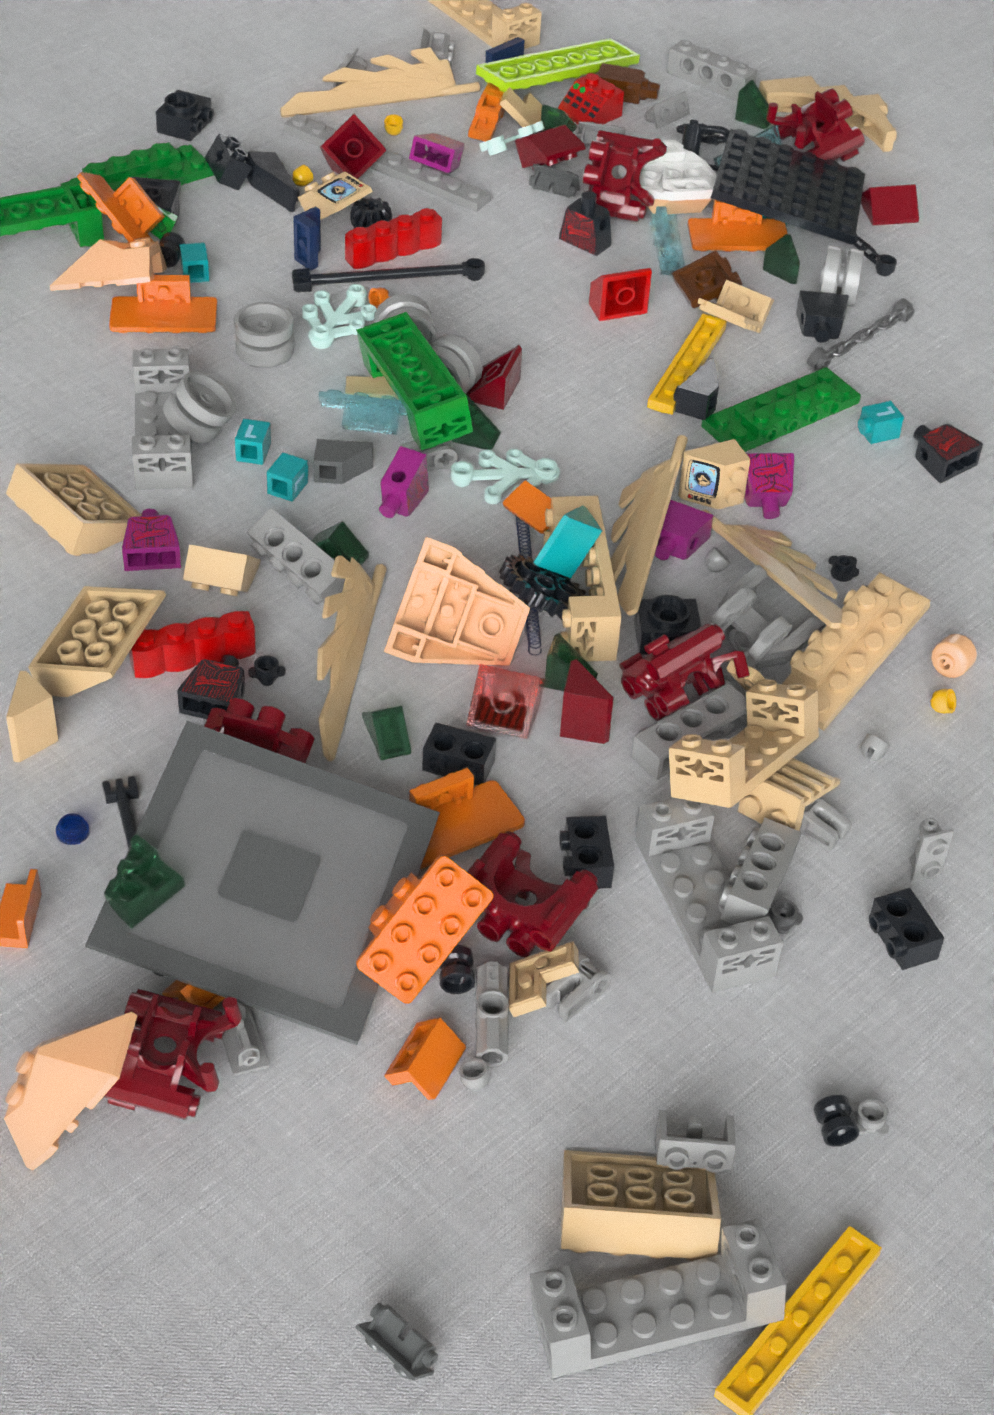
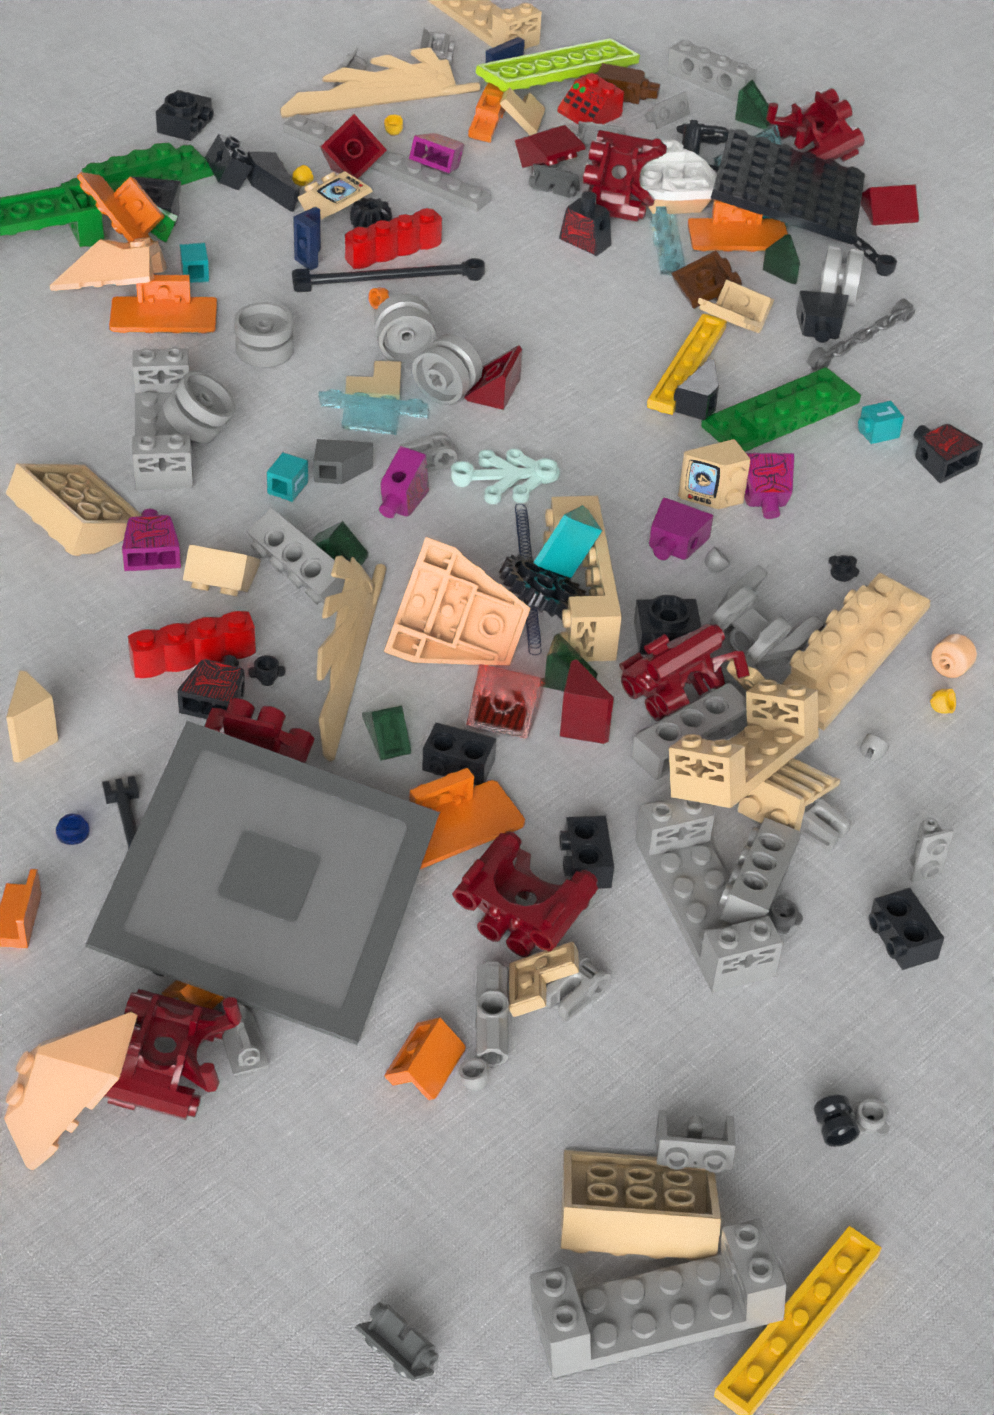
tan slope [28,586,166,697] -> none
clear green slope [104,834,185,929] -> none
black wheel [159,232,185,268] -> none
teal brick [235,418,271,465] -> none
light aqua plant [302,284,376,349] -> none
green plate [356,312,473,451] -> none
orange bracket [356,855,493,1004] -> none
black wheel [439,945,475,994] -> none
clear green slope [452,393,501,450] -> none
light aqua plant [479,121,545,156] -> none
orange panel [503,480,551,534] -> none
clear green slope [540,104,577,132] -> none
red slope [589,268,652,321] -> none
tan animal [610,435,688,616] -> none
tan animal [702,509,843,628] -> none
tan arch [757,76,897,152] -> none

